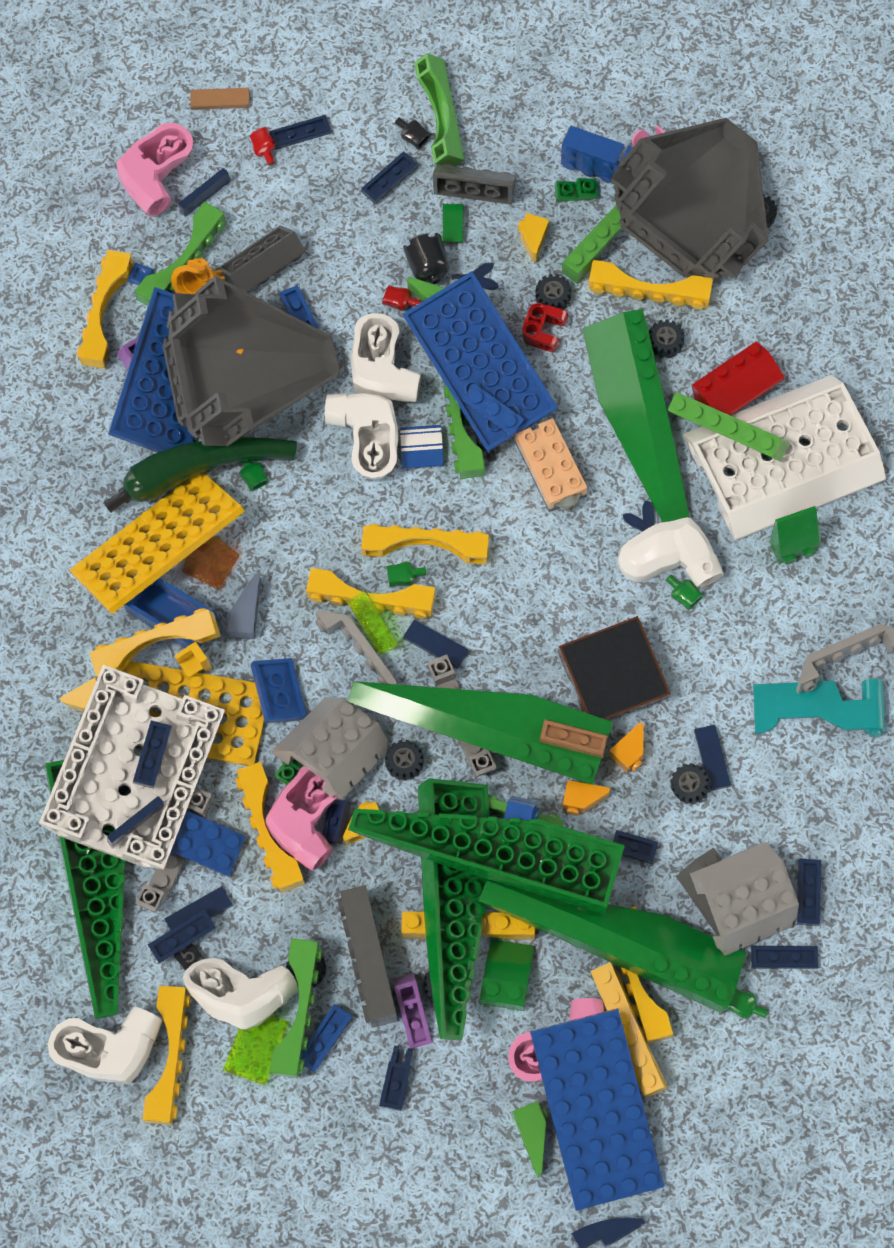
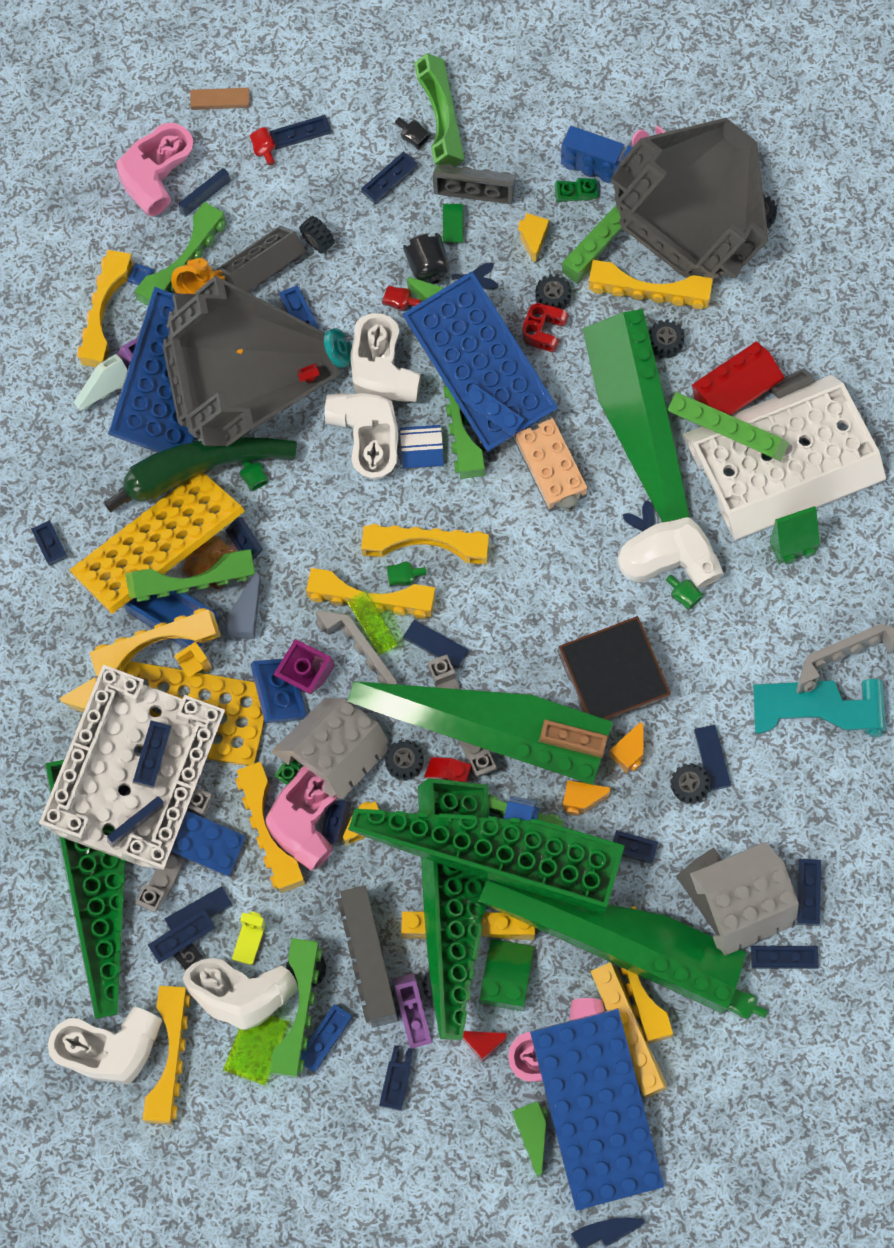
none -> dark blue plate [31,520,68,566]
none -> light aqua slope [73,354,127,411]
none -> bright green arch [125,549,255,601]
none -> dark blue plate [225,517,263,560]
none -> neon yellow bracket [232,911,266,965]
none -> magenta slope [274,639,335,695]
none -> red plate [298,362,320,382]
none -> black wheel [299,216,335,254]
none -> teal tile [324,328,352,369]
none -> red slope [424,757,472,783]
none -> red slope [462,1031,506,1062]
none -> dark grey tile [769,368,815,399]

